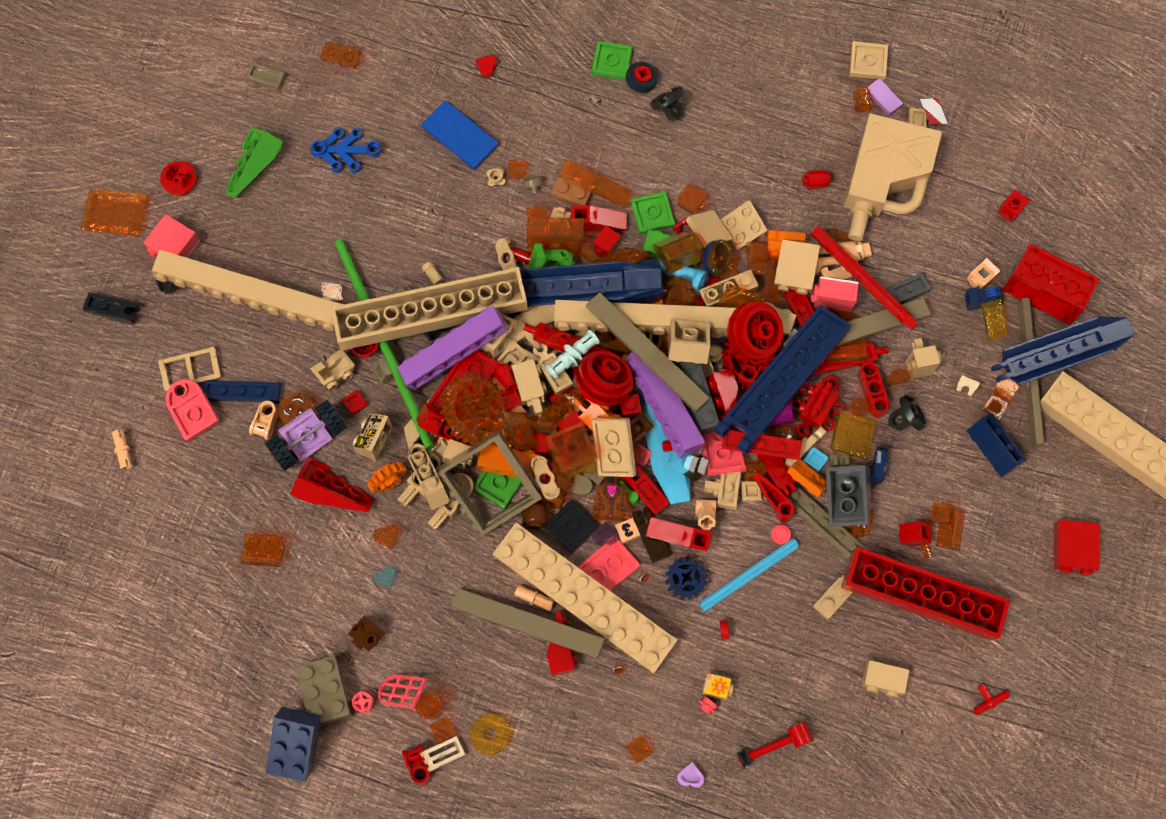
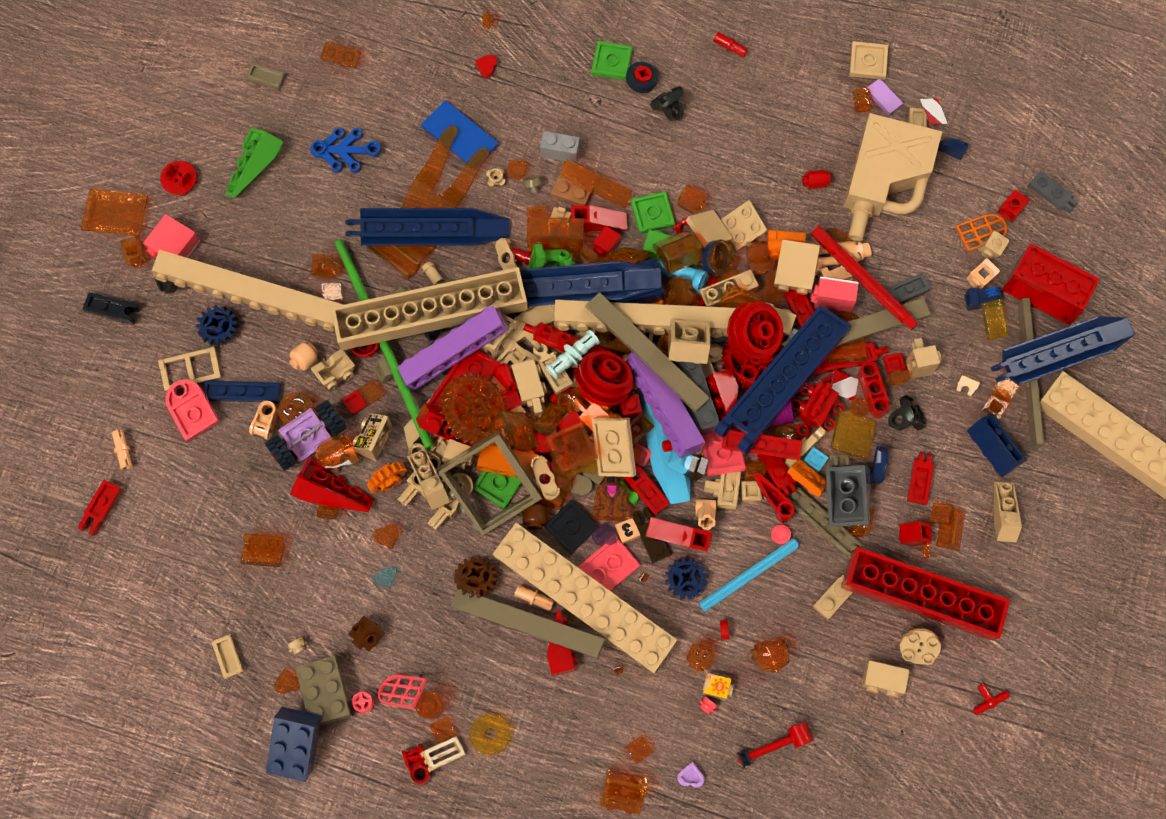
red brick [1054,520,1100,576] -> none
none -> red hinge [78,480,123,536]
none -> clear orange brick [120,236,147,268]
none -> dark blue gear [196,305,239,346]
none -> tan tile [211,634,243,679]
none -> clear orange tile [274,669,300,694]
none -> tan plate [287,637,307,654]
none -> light nougat head [289,343,318,371]
none -> clear orange rock [312,254,342,278]
none -> clear orange piece [315,434,358,471]
none -> clear orange plate [317,504,340,519]
none -> dark blue hinge [345,208,509,246]
none -> clear orange tile [357,379,384,406]
none -> clear orange flag [367,125,489,279]
none -> reddish brown gear [454,556,497,598]
none -> clear orange plate [482,11,494,29]
none -> light grey brick [540,131,580,163]
none -> clear orange brick [599,769,647,815]
none -> clear orange head [686,640,716,672]
none -> red axle [713,32,748,57]
none -> clear orange cone [750,636,789,672]
none -> white sticker [831,369,858,401]
none -> red tile [882,352,907,376]
none -> tan plate [900,628,941,665]
none -> red hinge [907,452,934,506]
none -> dark blue brick [938,138,969,160]
none -> orange window [955,214,1007,252]
none -> tan bracket [977,231,1009,260]
none -> tan slope [994,481,1022,542]
none -> dark grey hinge [1028,171,1077,213]

